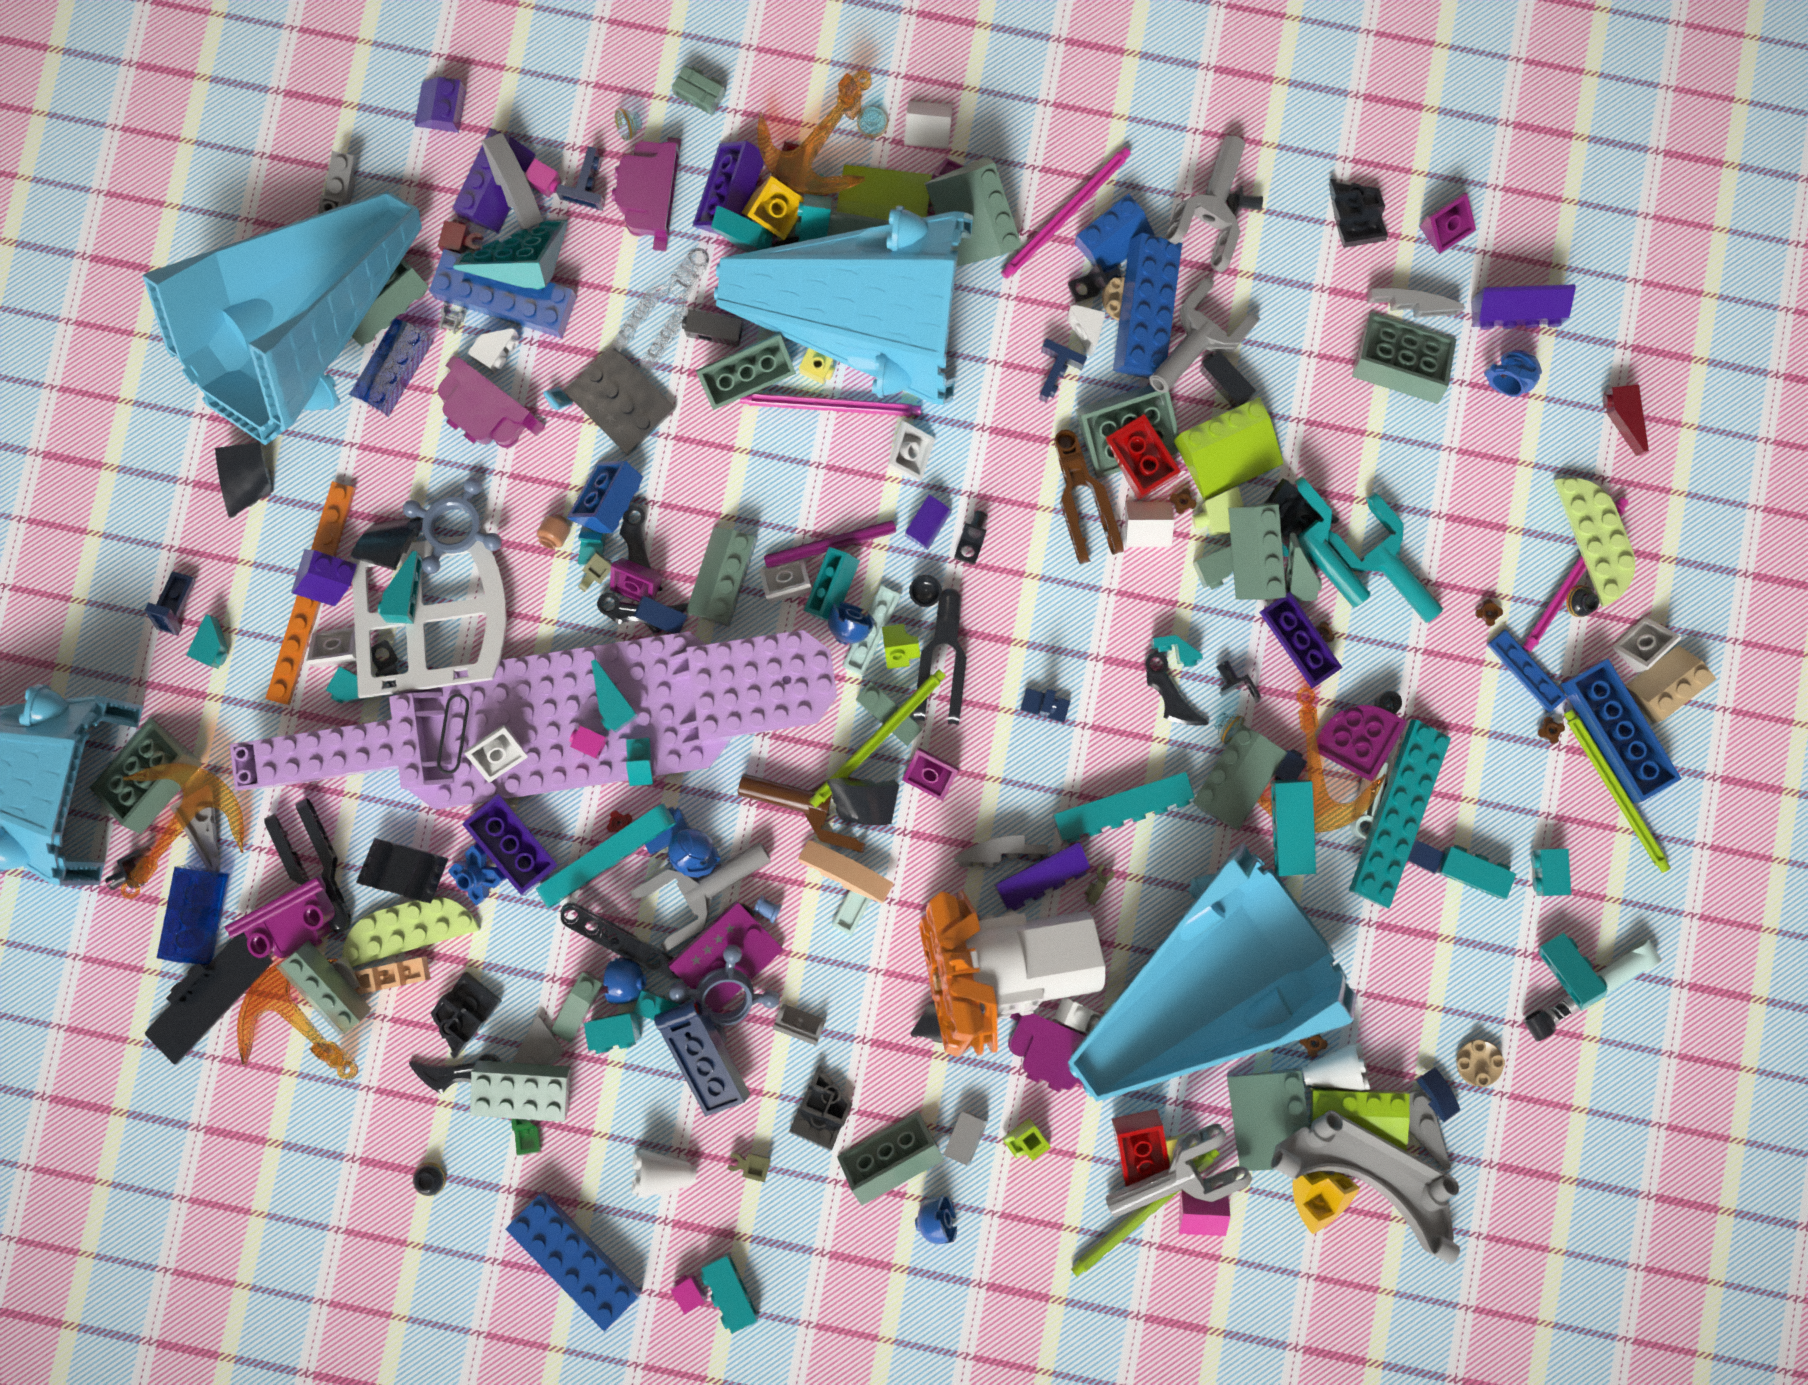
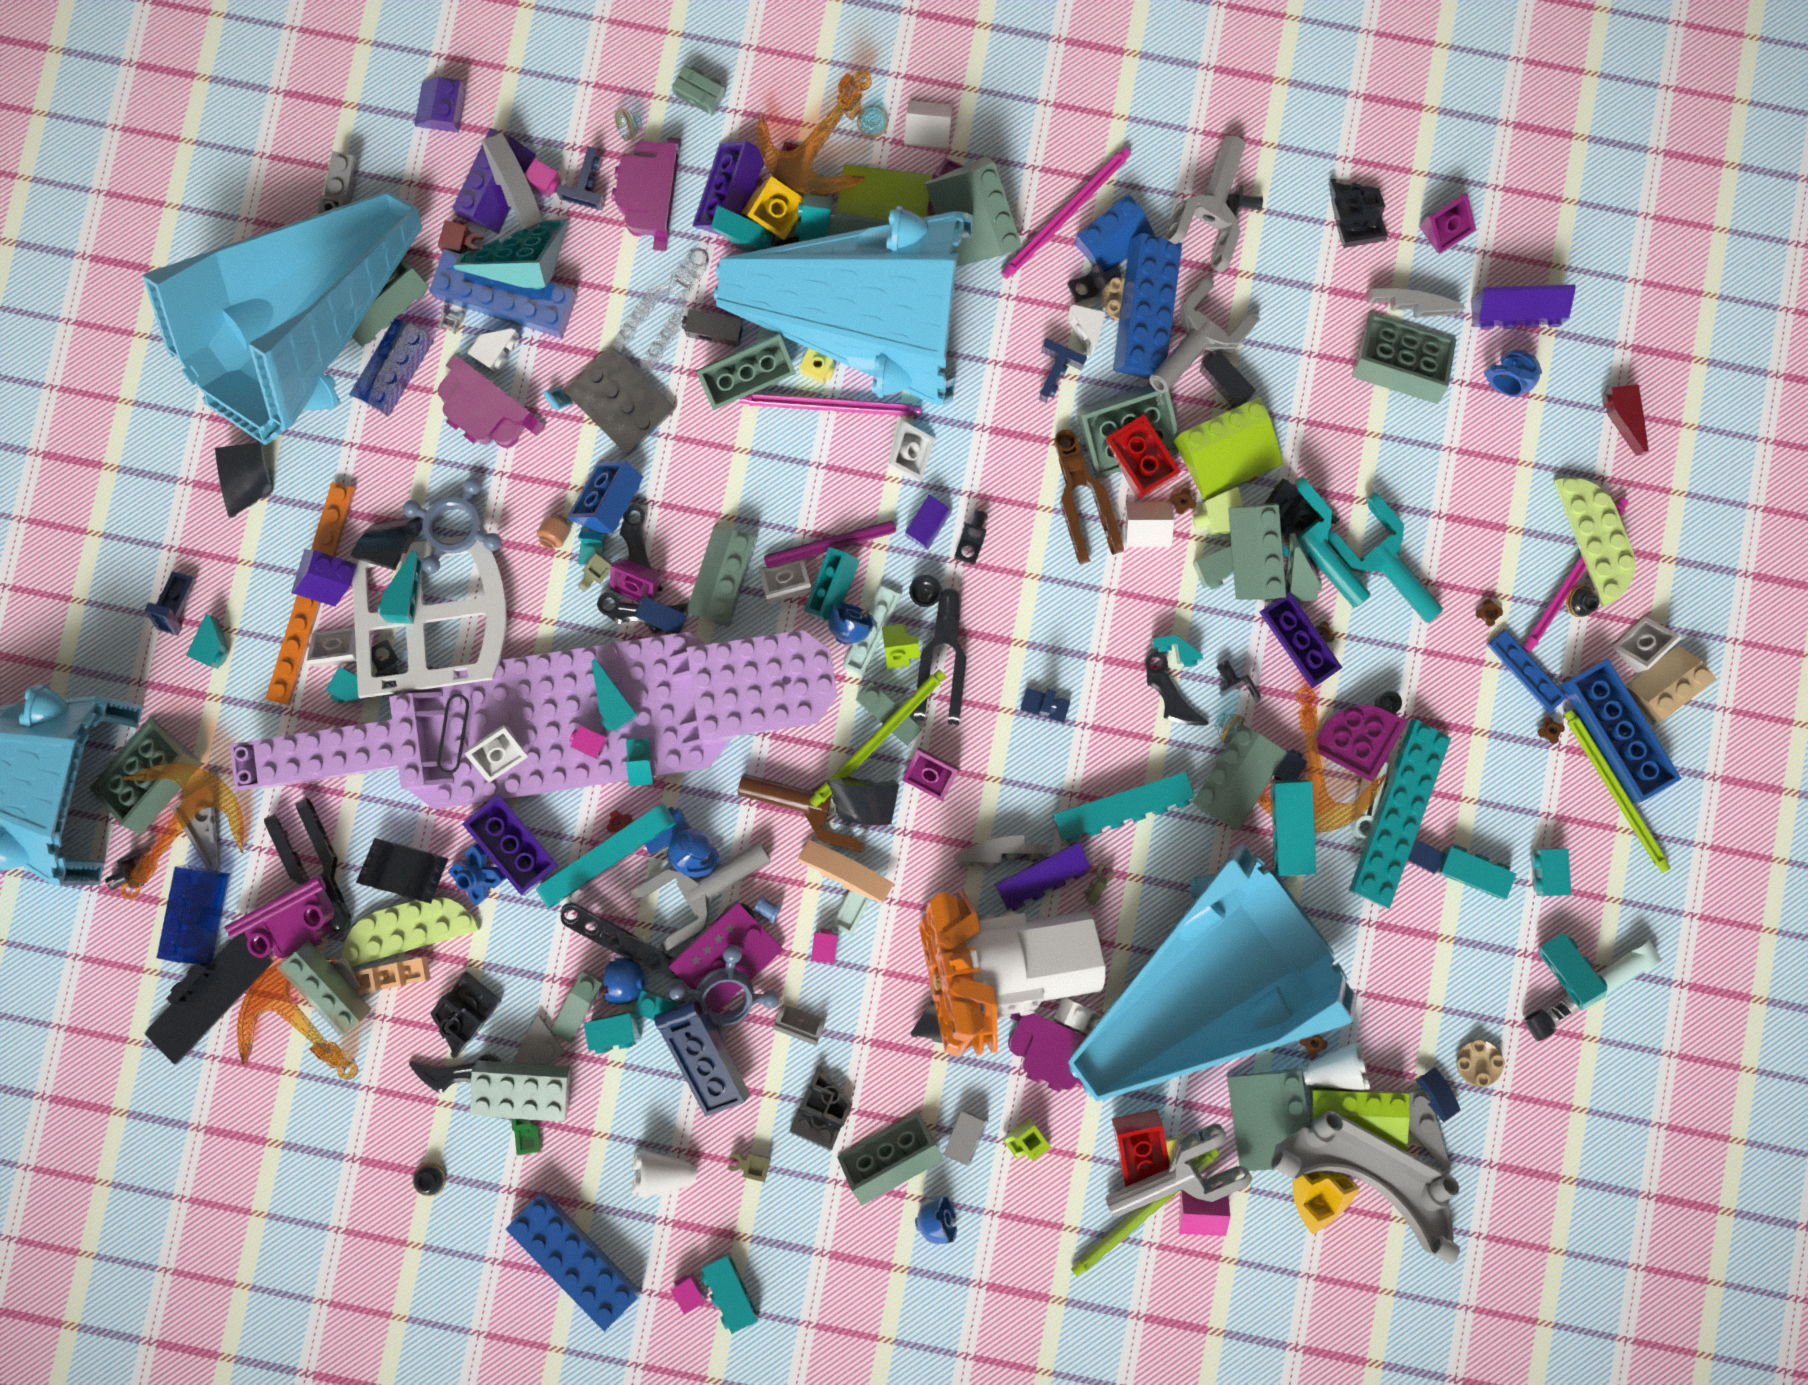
none -> dark pink brick [811,928,838,963]

